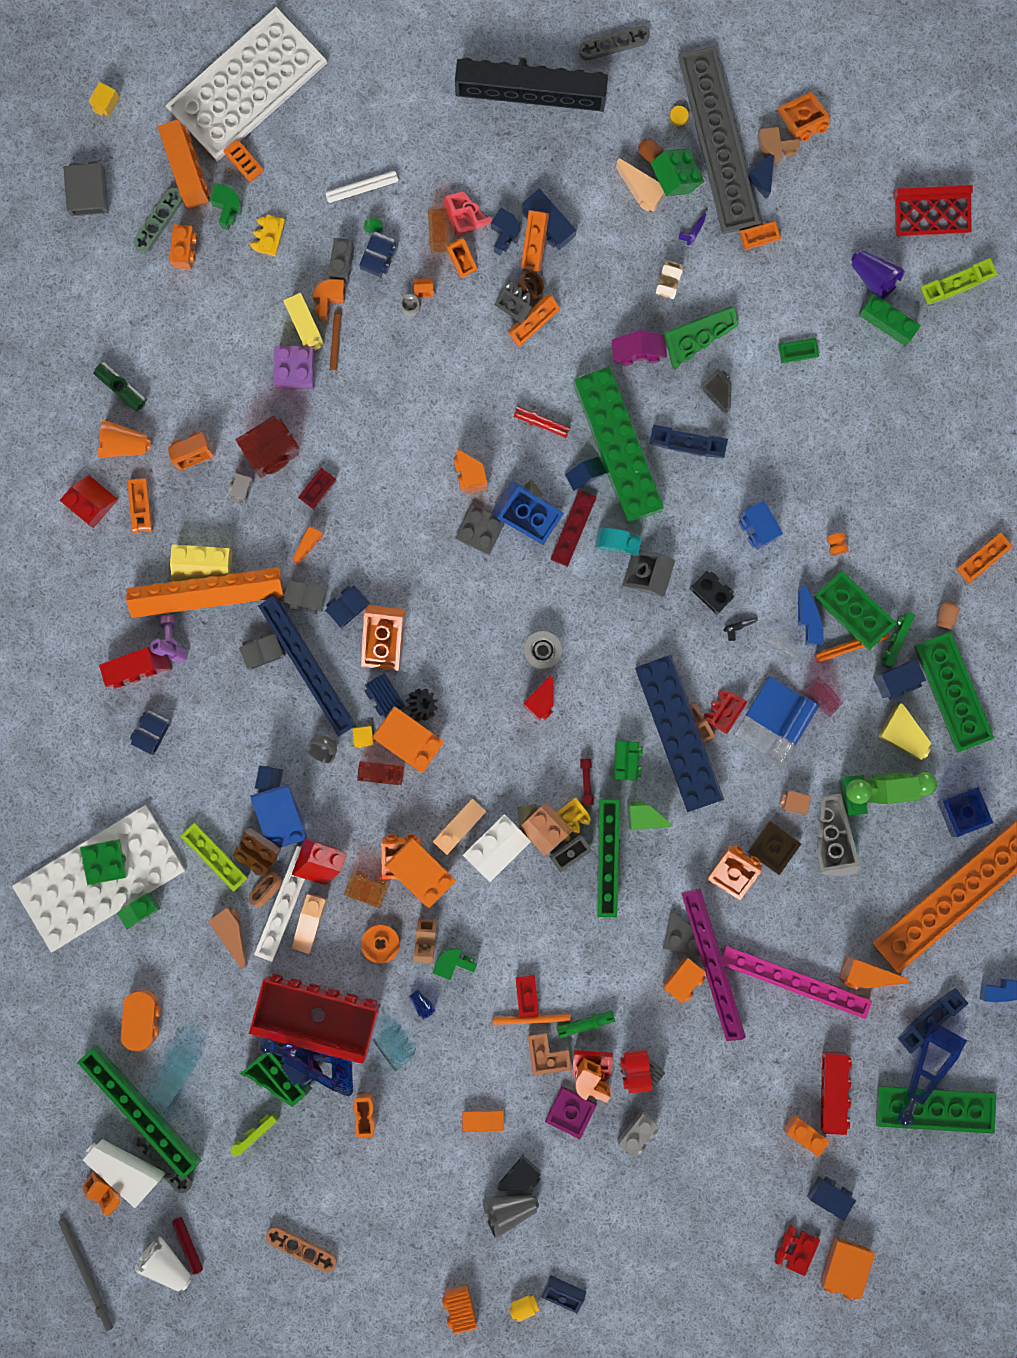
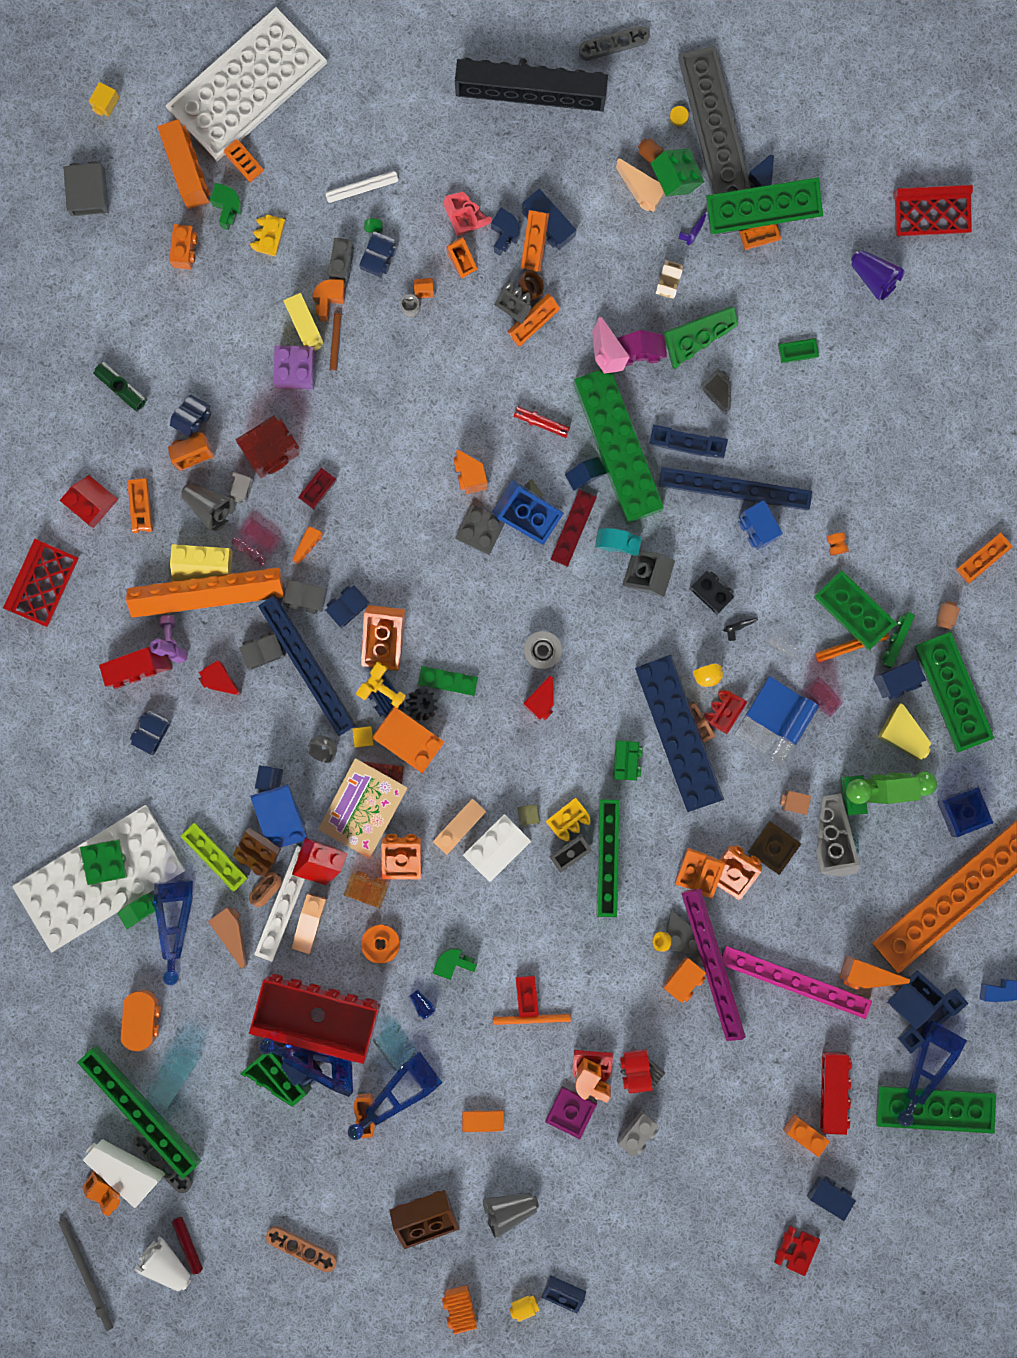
orange cone [98,419,151,458] -> none
sand green beam [134,188,183,253] -> none
lime plate [230,1112,279,1156] -> none
orange slope [385,838,456,908] -> none
medium nougat brick [413,919,437,964] -> none
clear orange brick [428,208,449,253] -> none
black slope [497,1155,541,1191] -> none
nougat slope [519,802,573,856] -> none
nougat plate [527,1033,571,1075] -> none
green pin [556,1010,616,1039] -> none
dark red bar [580,759,594,805] -> none
bright green slope [627,801,671,830] -> none
medium nougat brick [757,127,800,163] -> none
orange plate [778,92,830,142] -> none
blue slope [798,586,824,645] -> none
orange brick [820,1237,875,1300] -> none
green brick [859,294,921,347] -> none
lime slope [920,258,998,305] -> none
none -> red fence [3,539,79,627]
none -> clear blue plate [154,879,193,986]
none -> dark blue brick [169,395,211,437]
none -> dark grey cone [181,483,235,531]
none -> red slope [198,660,241,696]
none -> clear pink plate [231,517,282,565]
none -> sticker [318,758,407,859]
none -> clear blue plate [347,1052,443,1140]
none -> yellow bar [355,662,406,708]
none -> reddish brown slope [389,1190,460,1249]
none -> green plate [418,666,478,696]
none -> bright pink slope [592,317,629,374]
none -> yellow tile [652,932,671,952]
none -> dark blue plate [659,467,812,511]
none -> orange slope [675,848,725,899]
none -> yellow hair [693,663,724,687]
none -> green plate [705,177,823,235]
none -> dark blue slope [887,970,947,1030]

